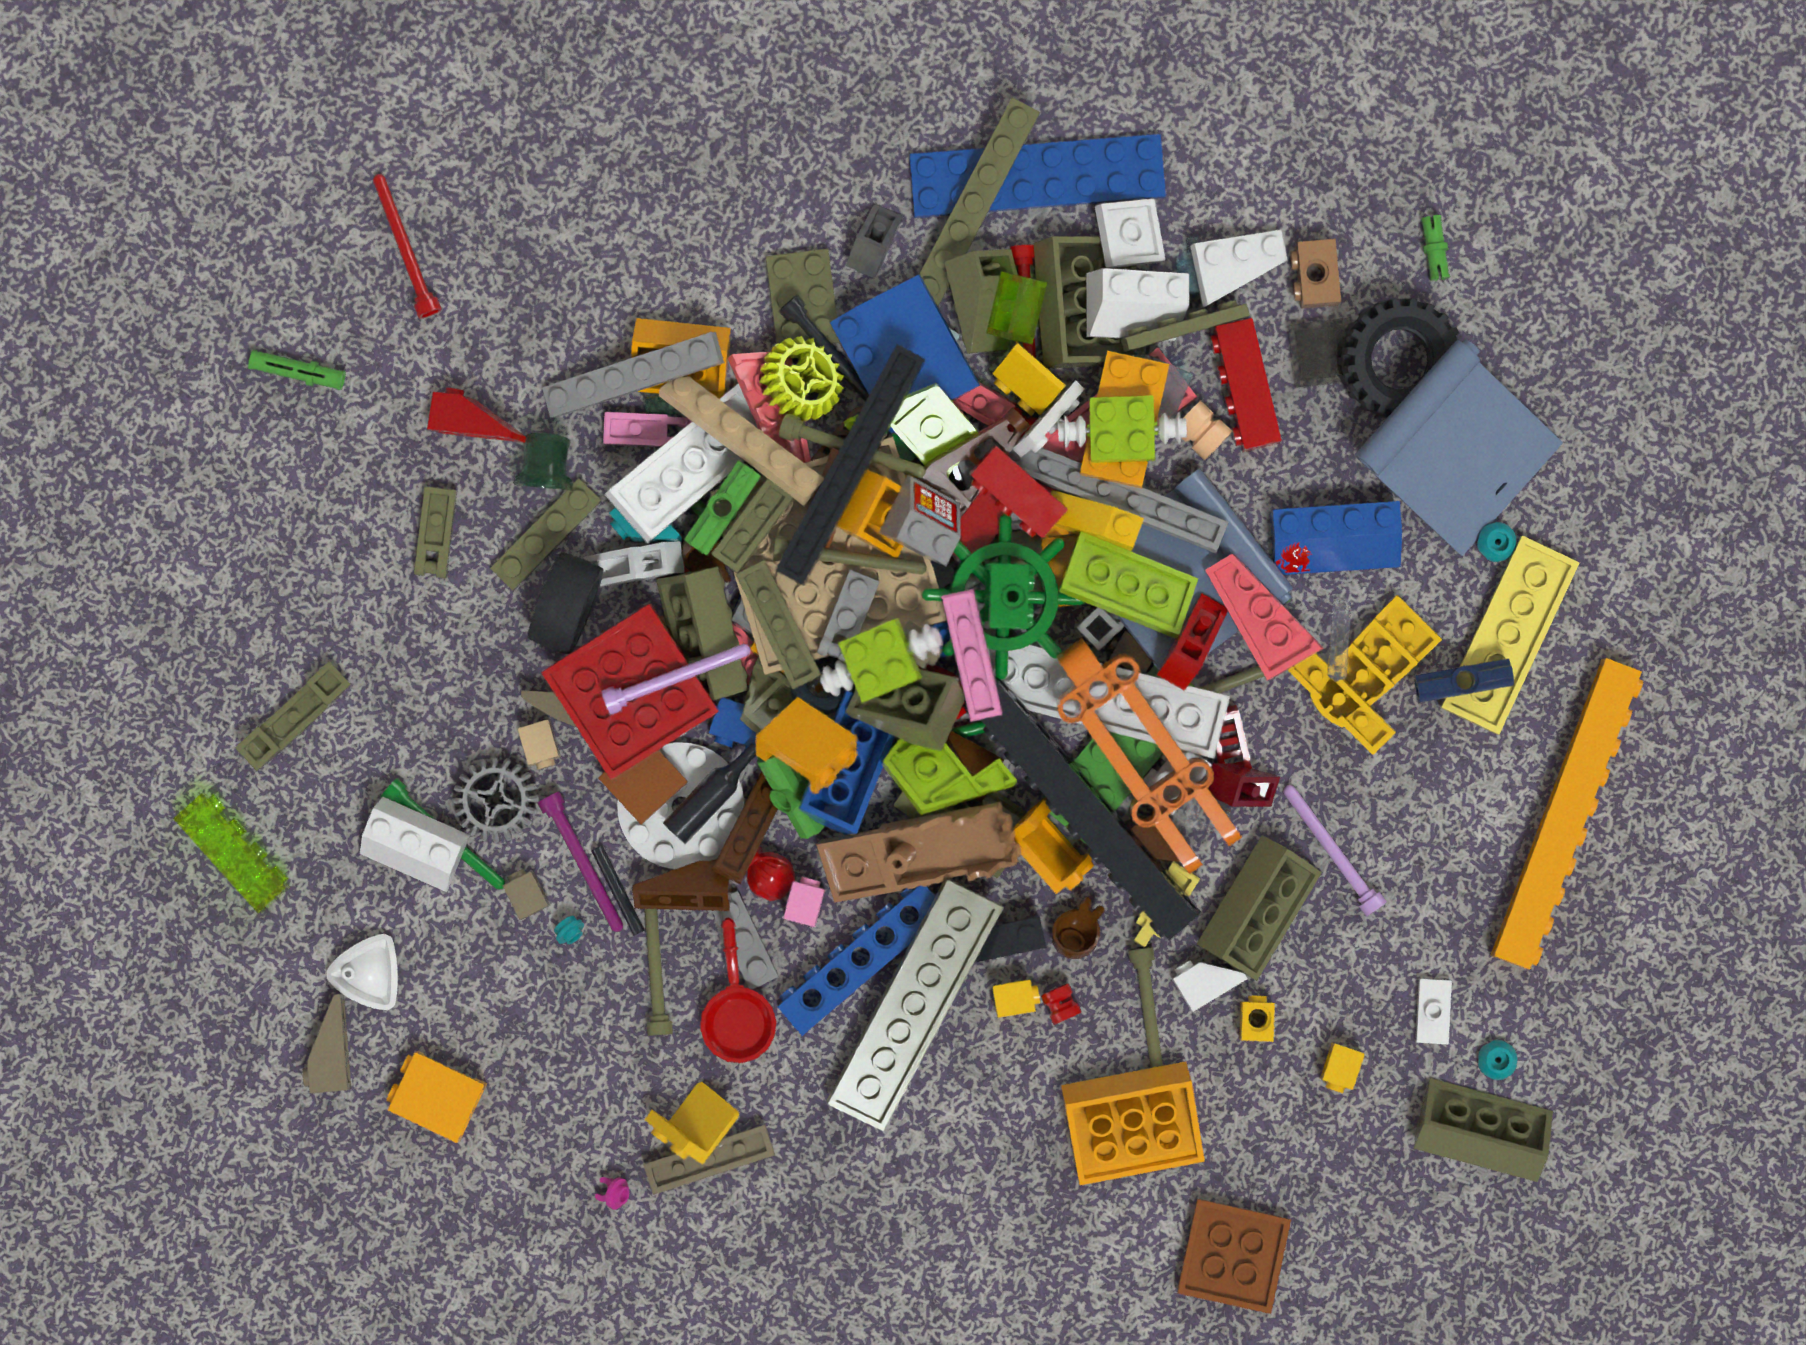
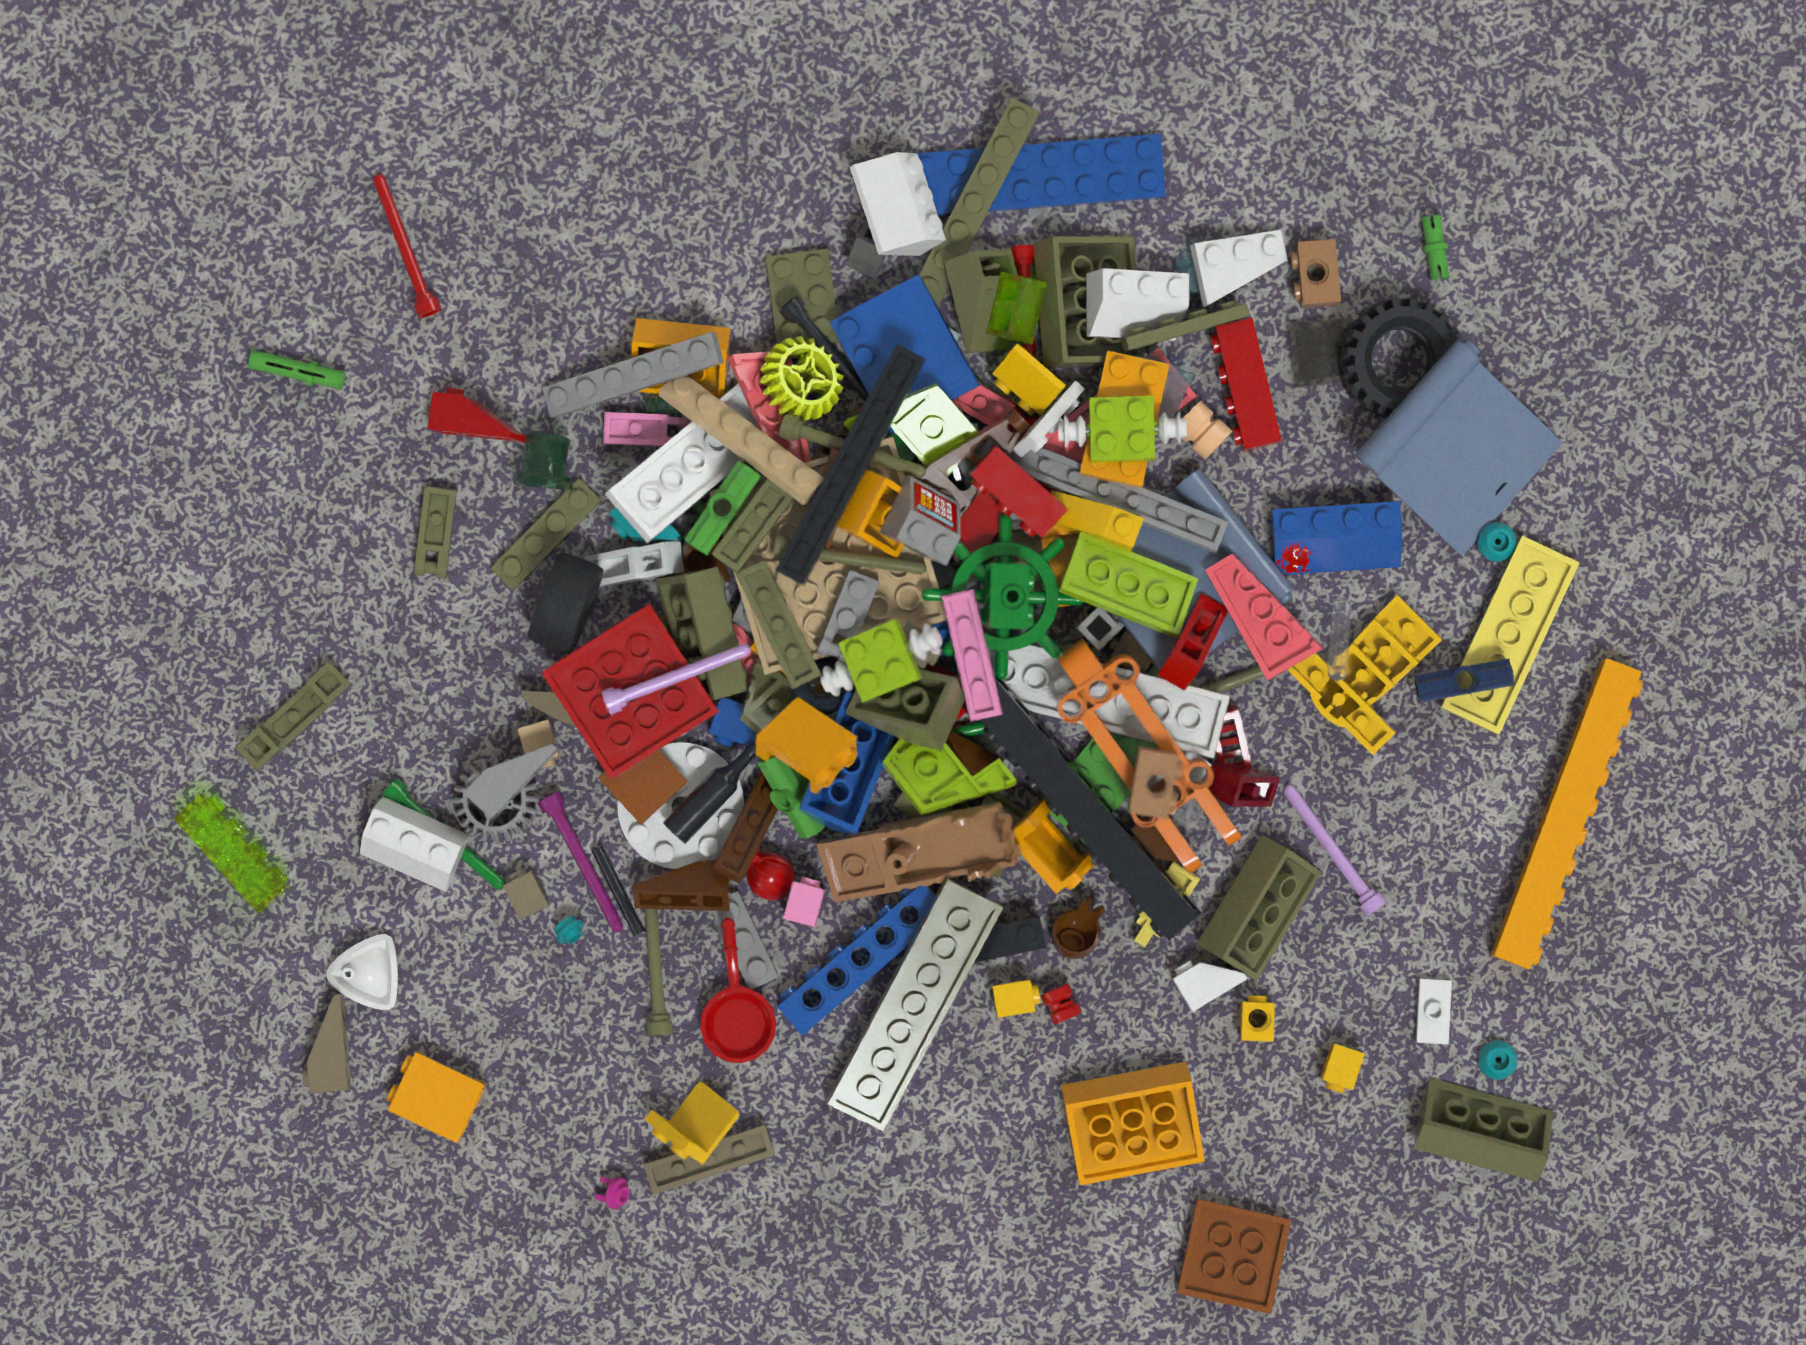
white plate [1095,198,1166,268] -> none
olive piece [1128,947,1163,1068] -> none
none -> light grey slope [463,744,559,820]
none -> white slope [850,152,946,256]
none -> medium nougat brick [1127,746,1183,819]

